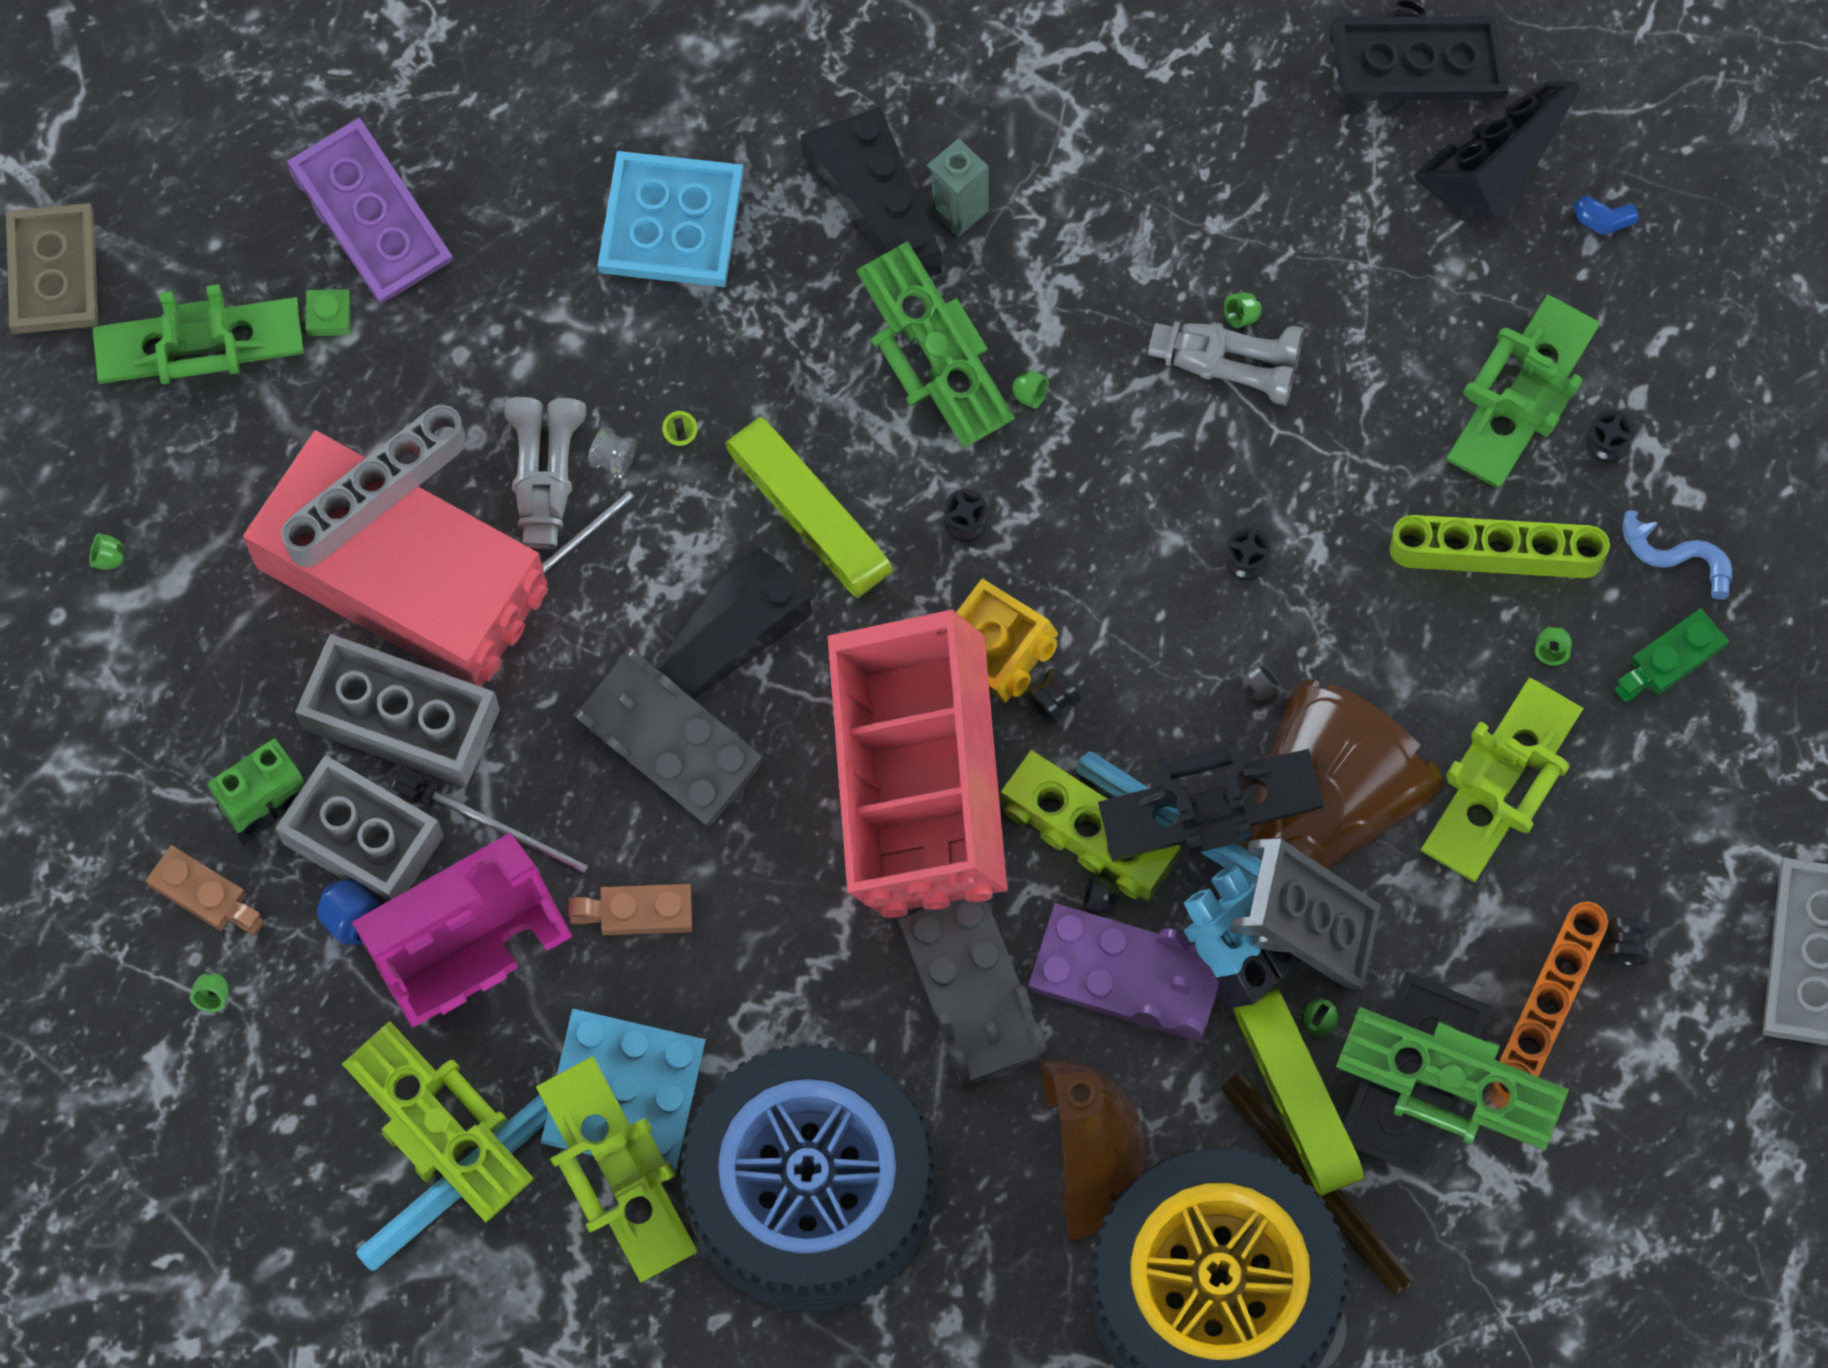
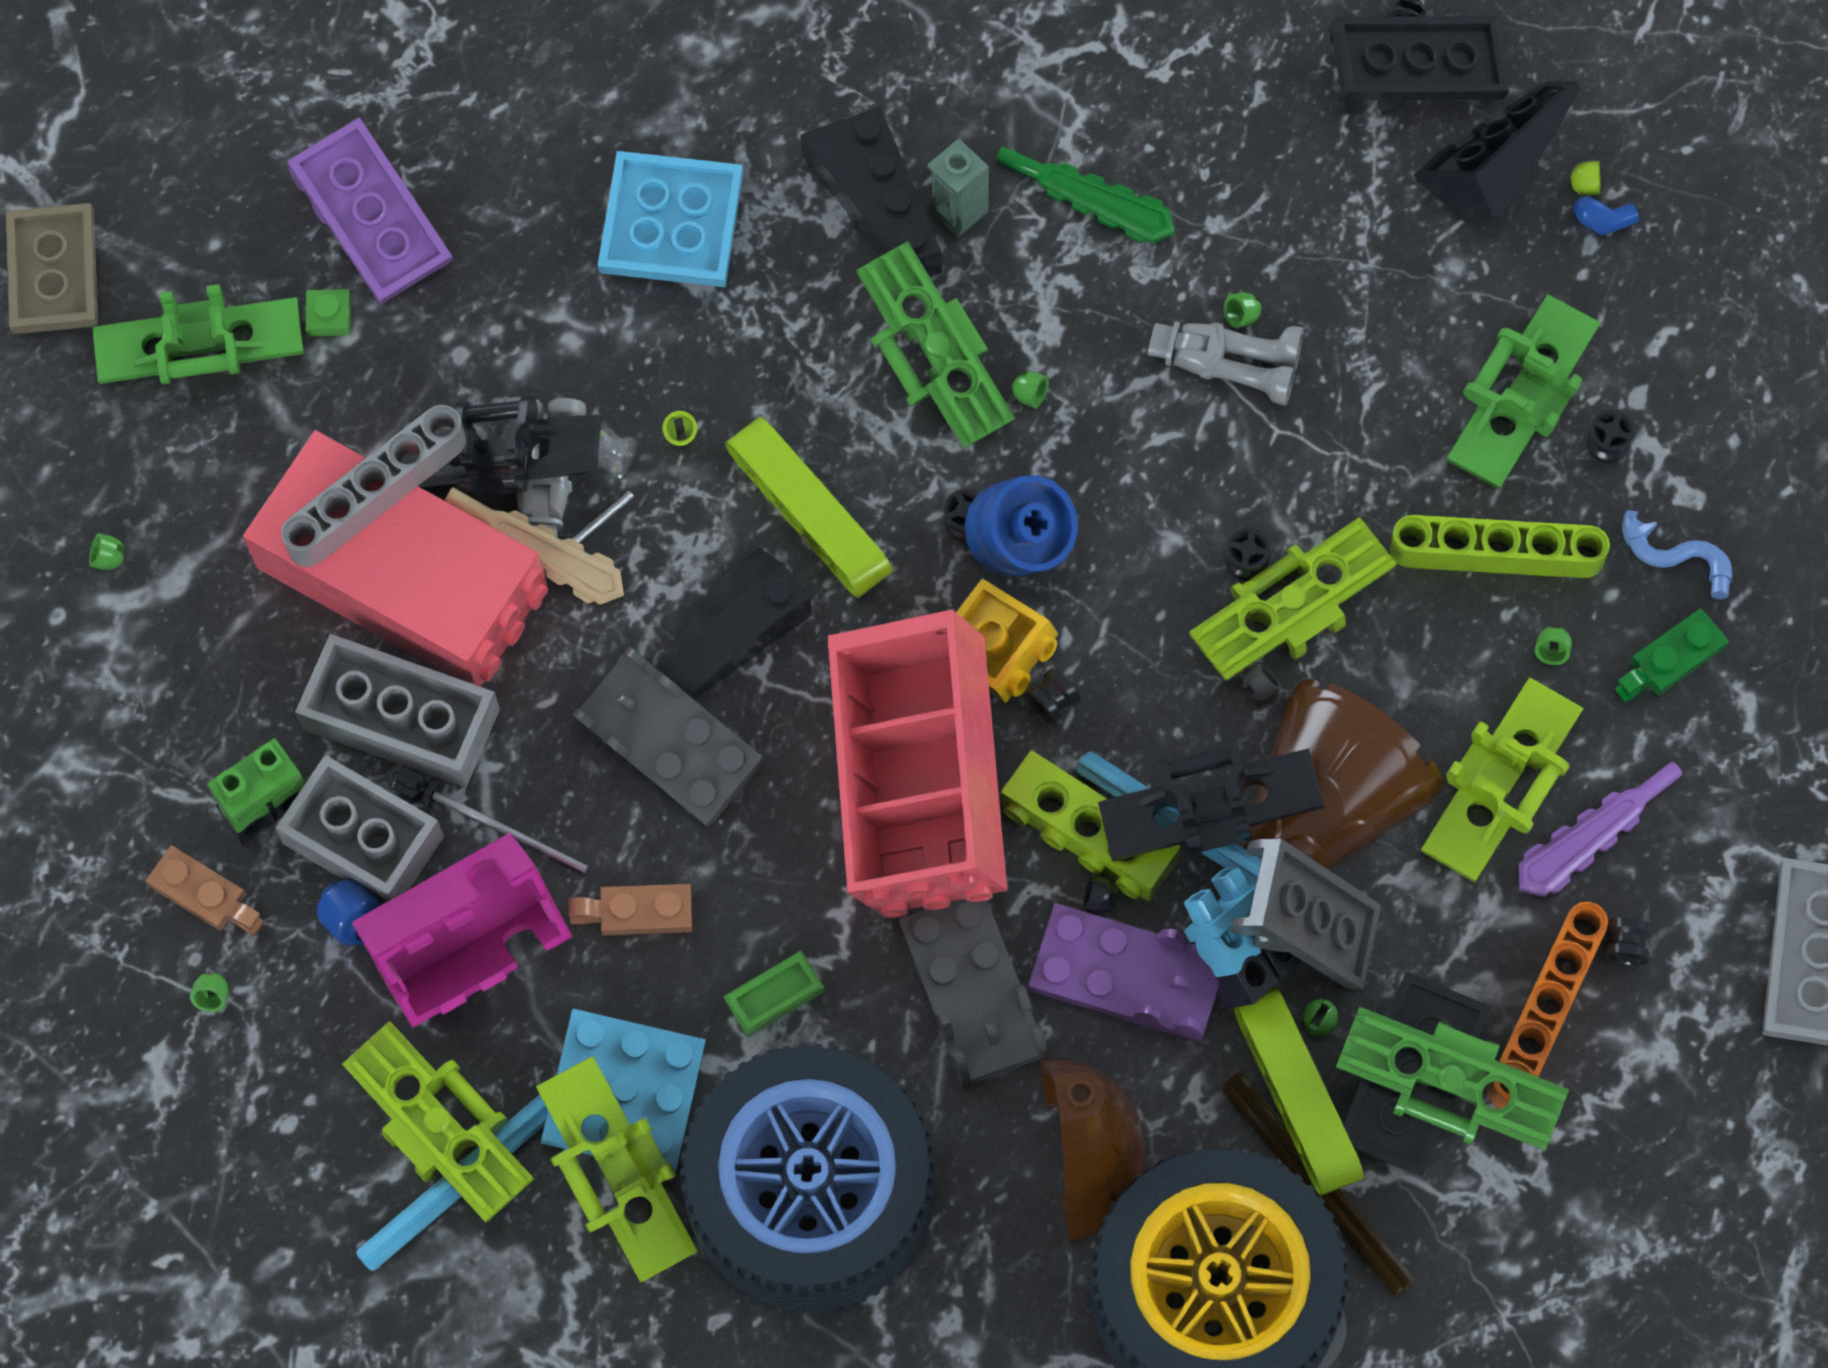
none -> black piece [403,395,601,497]
none -> tan sword [445,487,624,605]
none -> bright green tile [723,951,825,1038]
none -> blue wheel [965,475,1078,578]
none -> green sword [996,146,1175,244]
none -> lime piece [1189,517,1397,681]
none -> medium lavender sword [1518,761,1682,897]
none -> lime hinge [1570,161,1601,196]

